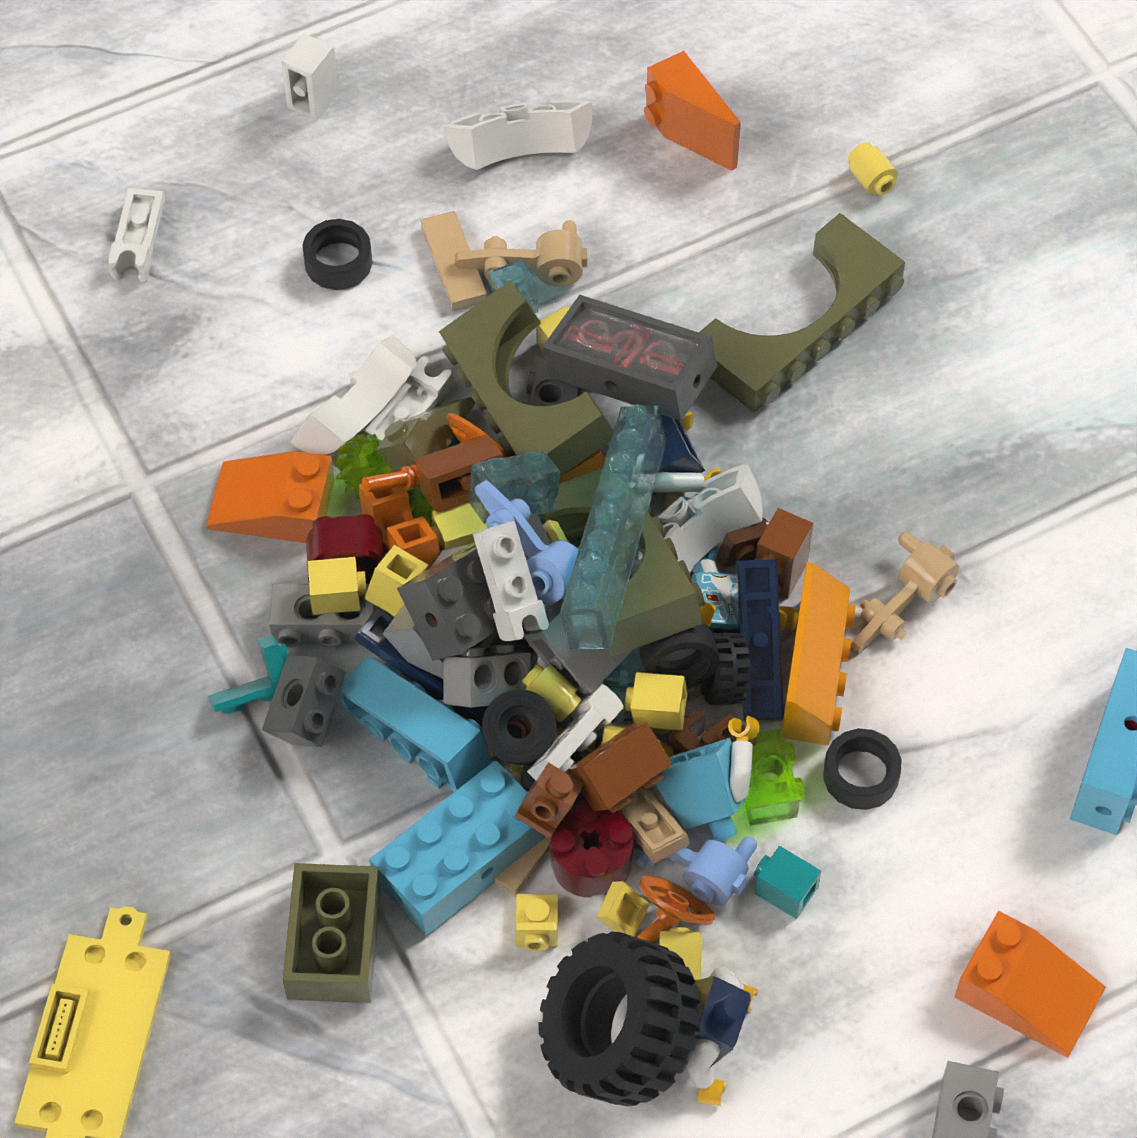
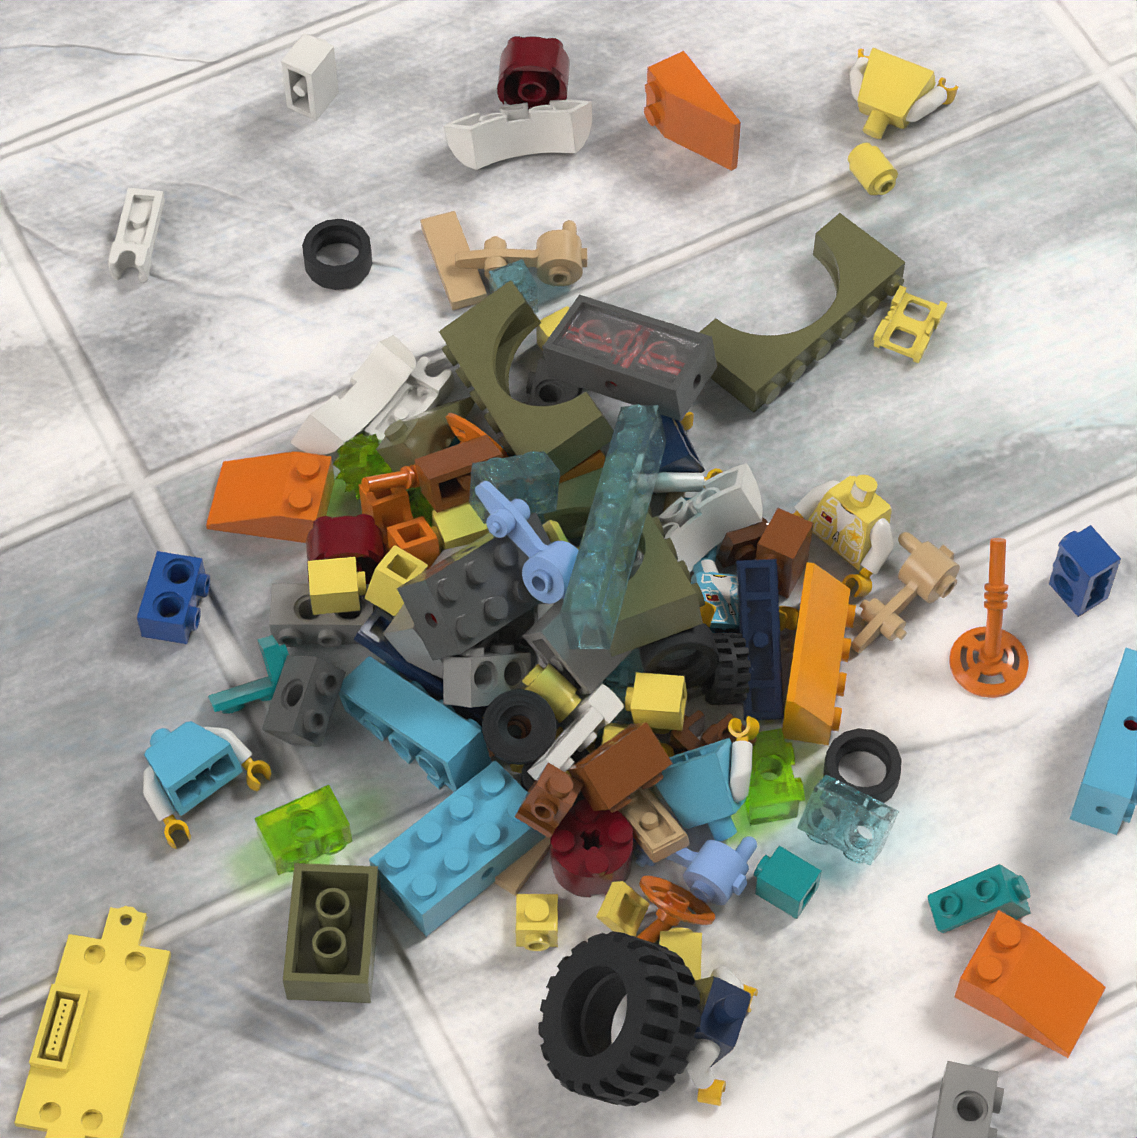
white plate [473,521,549,641] -> none
none -> blue brick [137,551,210,644]
none -> medium azure torso [143,721,271,849]
none -> clear neon green brick [254,785,352,875]
none -> dark red brick [497,36,570,109]
none -> torso [793,475,894,597]
none -> clear light blue brick [797,774,899,865]
none -> light yellow torso [849,48,958,139]
none -> light yellow piece [873,285,948,364]
none -> teal bracket [928,864,1031,933]
none -> orange dish [949,538,1029,698]
none -> blue brick [1049,525,1121,617]

